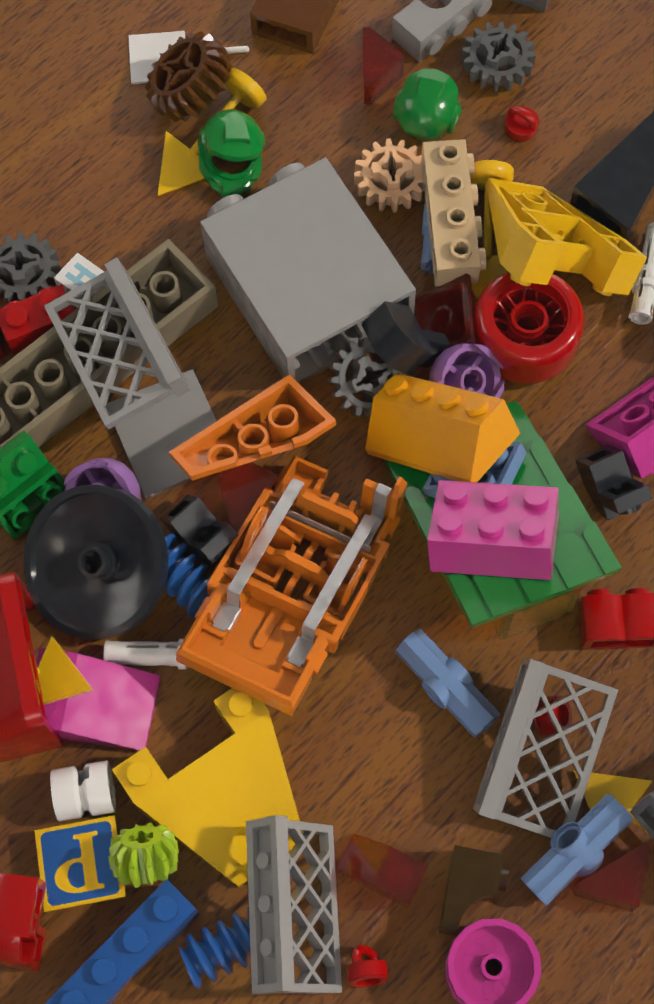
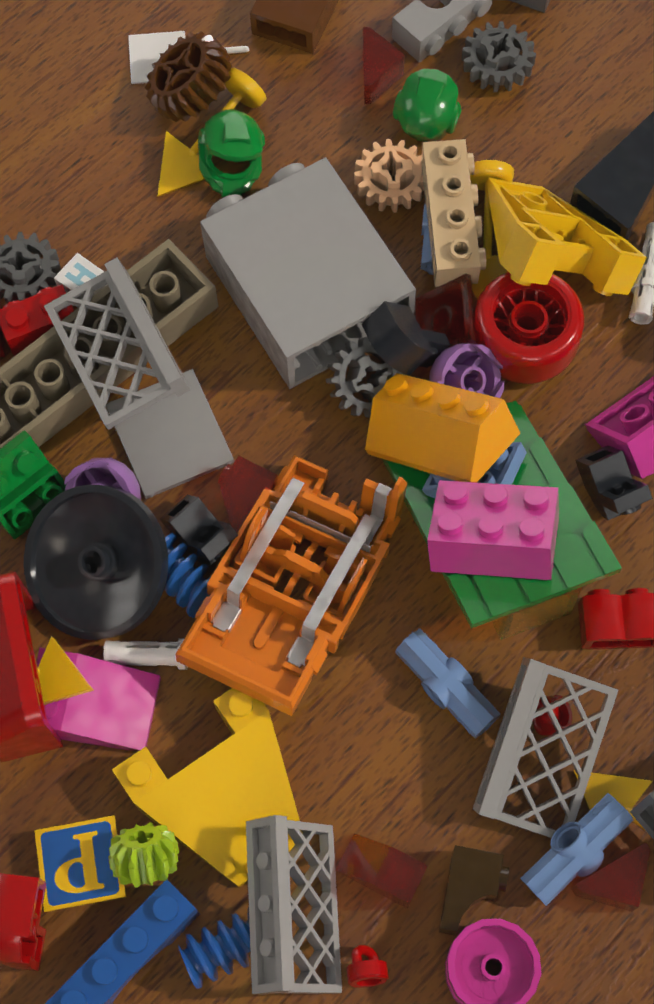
white wheel [50,760,116,822] -> none
orange wedge [169,374,336,481] -> none
red tile [504,106,539,142] -> none

